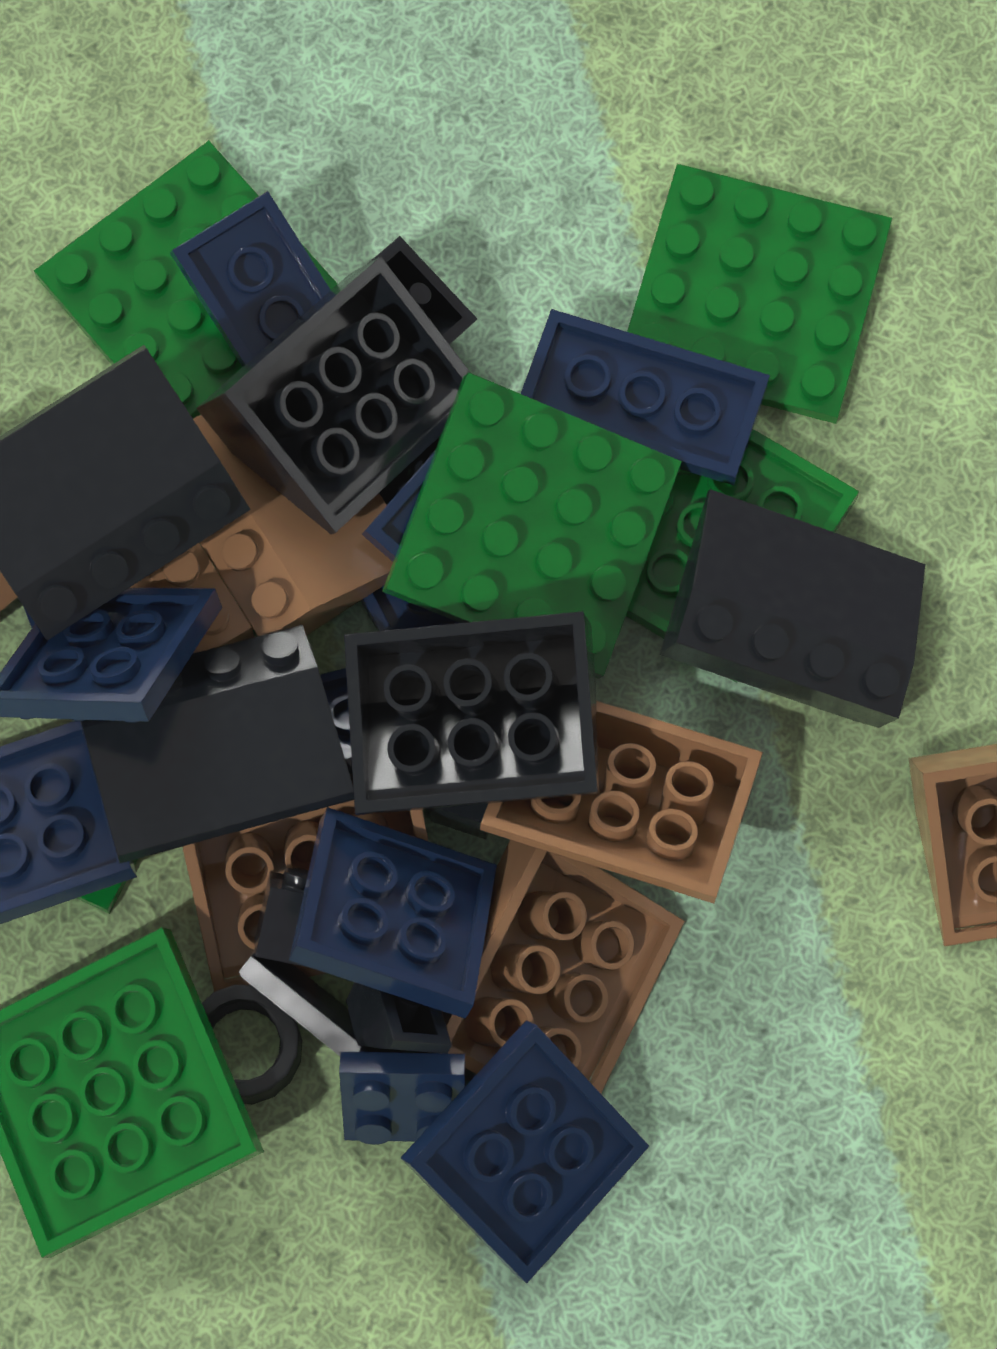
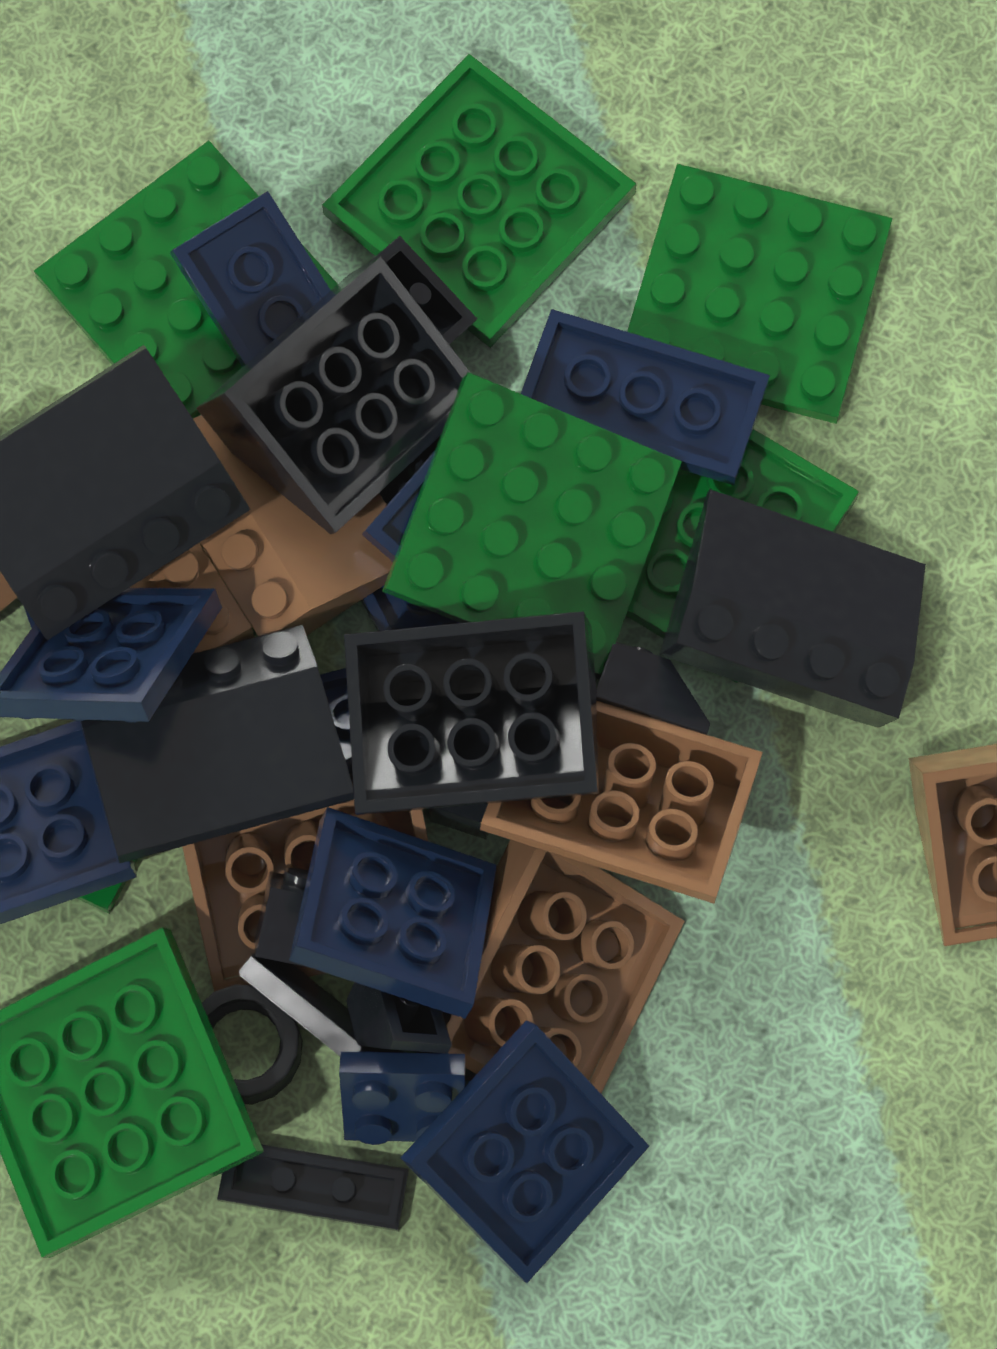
none -> black tile [217,1144,409,1232]
none -> green plate [322,54,636,348]
none -> black slope [596,642,710,735]

